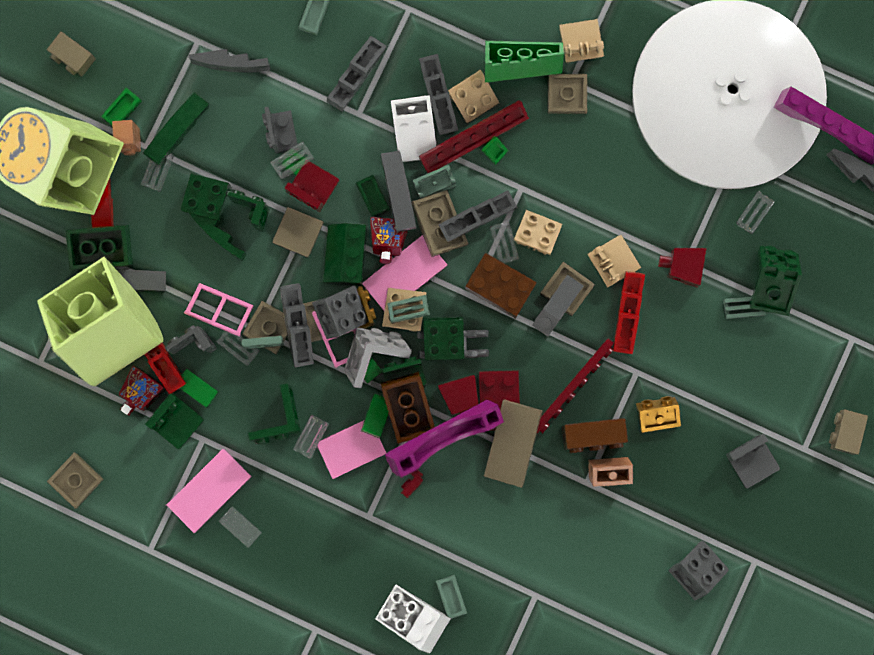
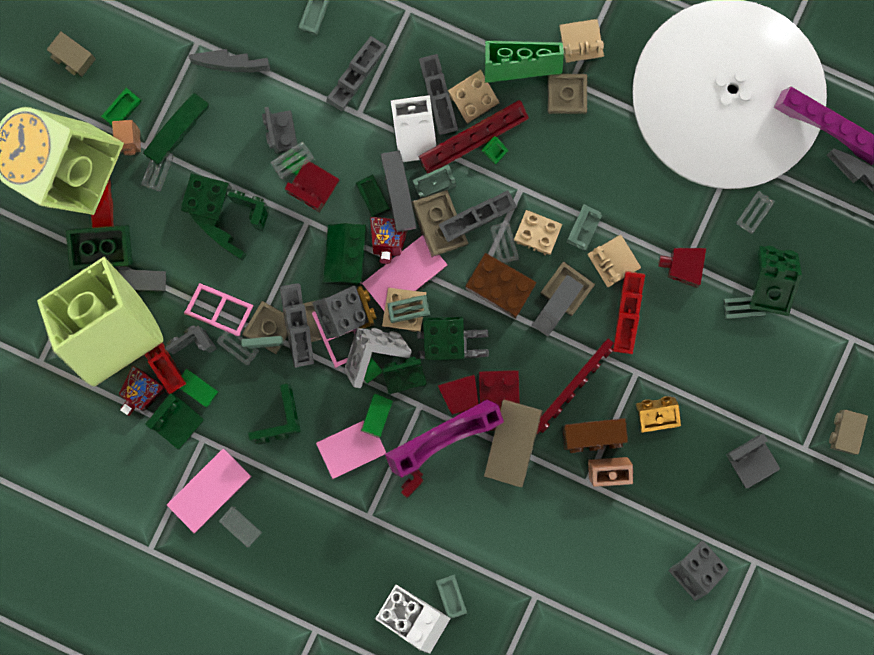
dark tan tile [47,452,104,509] -> none
dark tan tile [272,207,324,258] -> none
clear tile [293,414,329,458] -> none
reddish brown brick [381,372,435,444] -> none
none -> sand green hinge [566,204,602,251]

